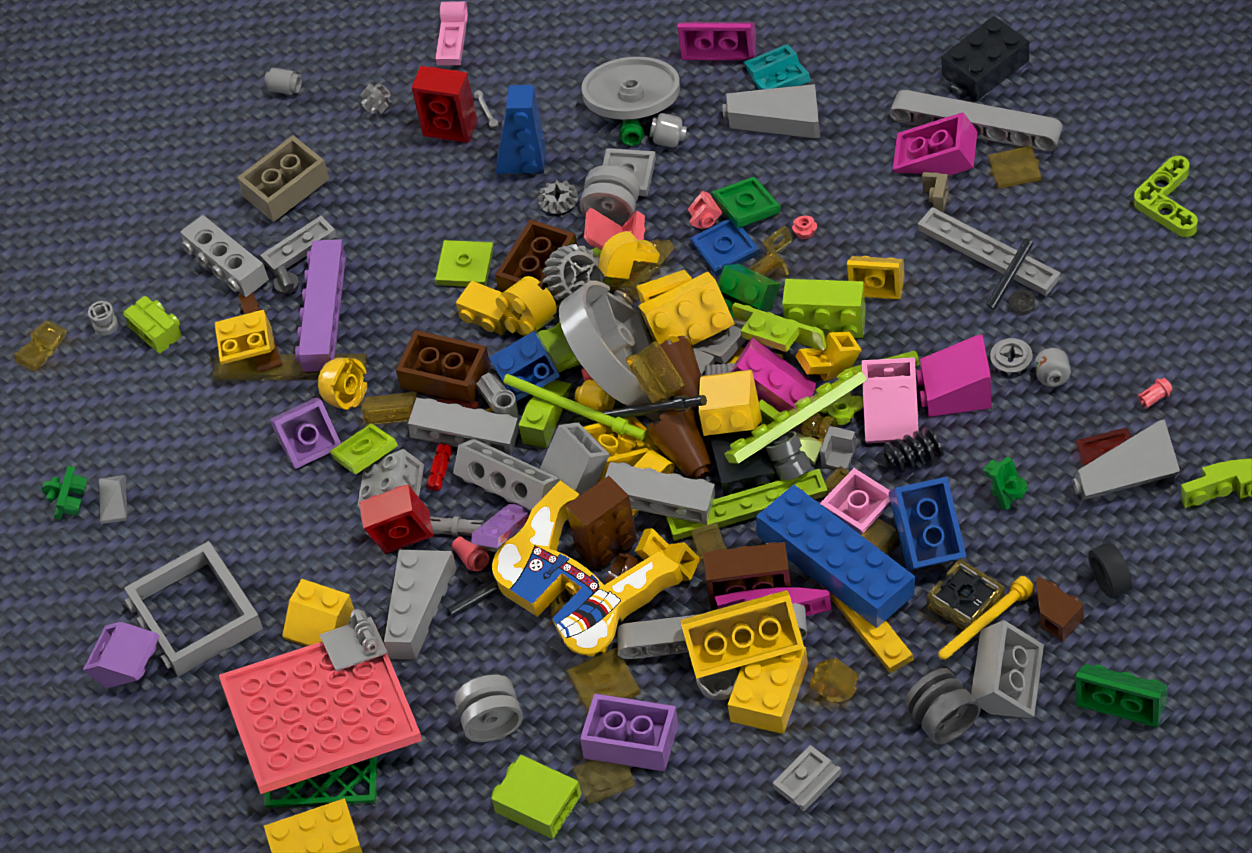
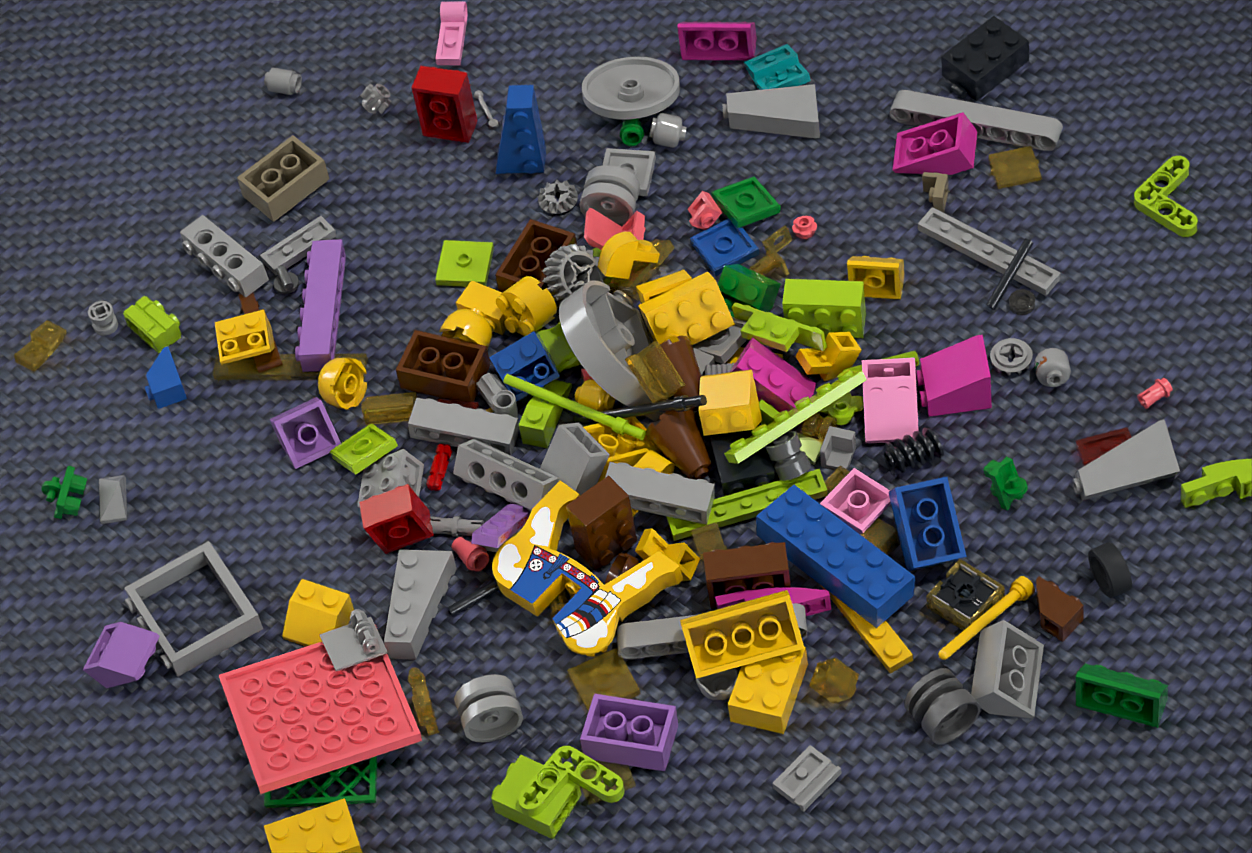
none -> blue slope [145,346,187,409]
none -> clear yellow plate [408,667,439,736]
none -> yellow cylinder [440,308,492,350]
none -> lime beam [518,746,625,816]

